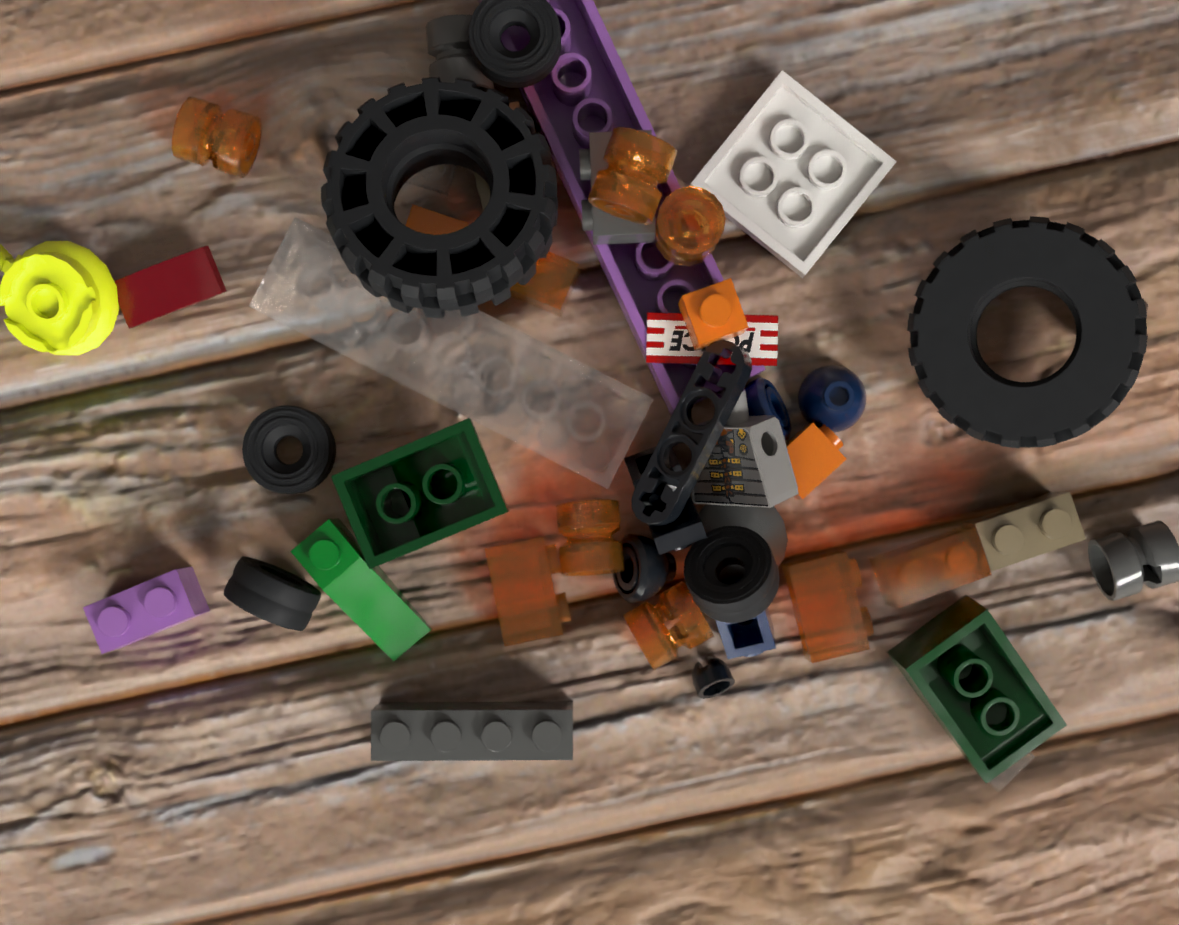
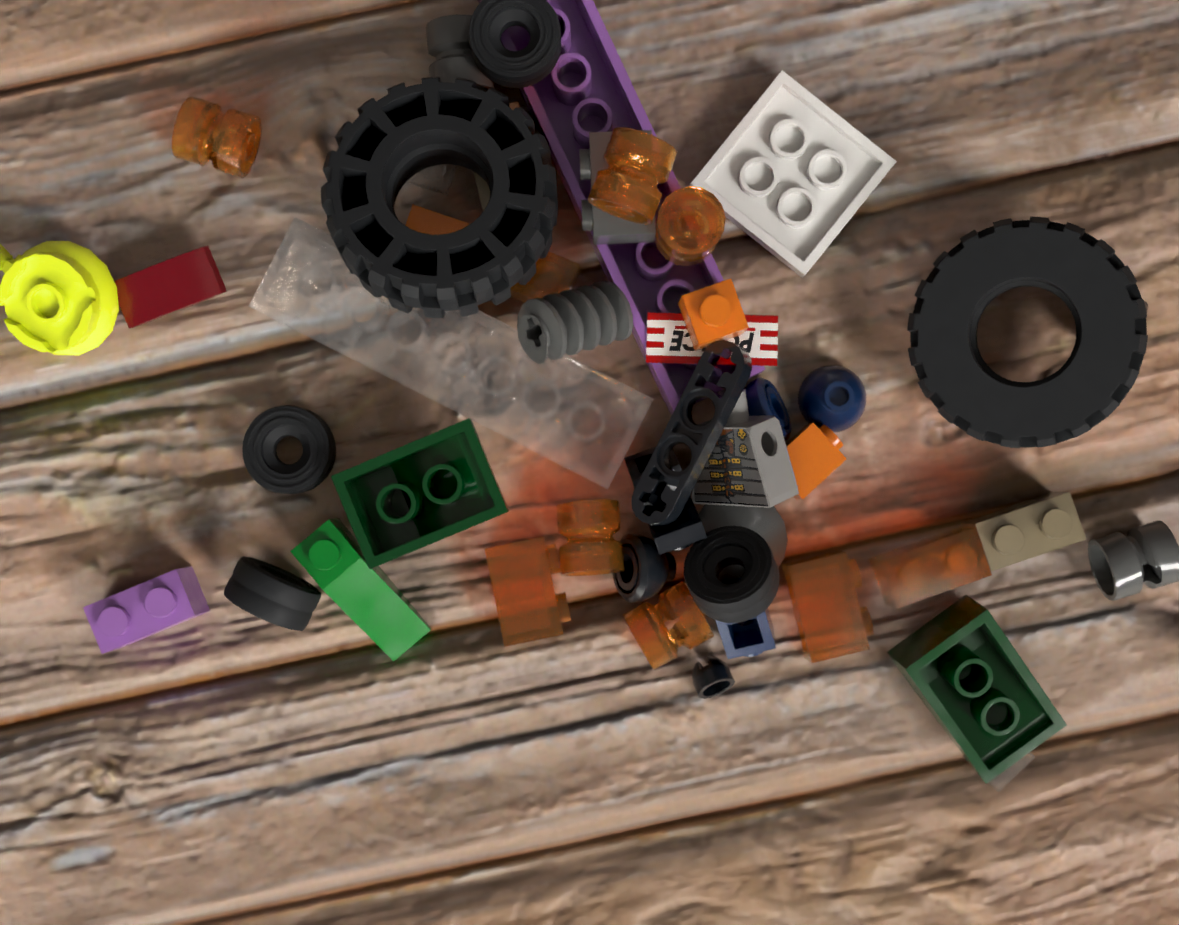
dark grey brick [371,701,573,761] -> none
none -> dark grey piece [517,280,633,364]

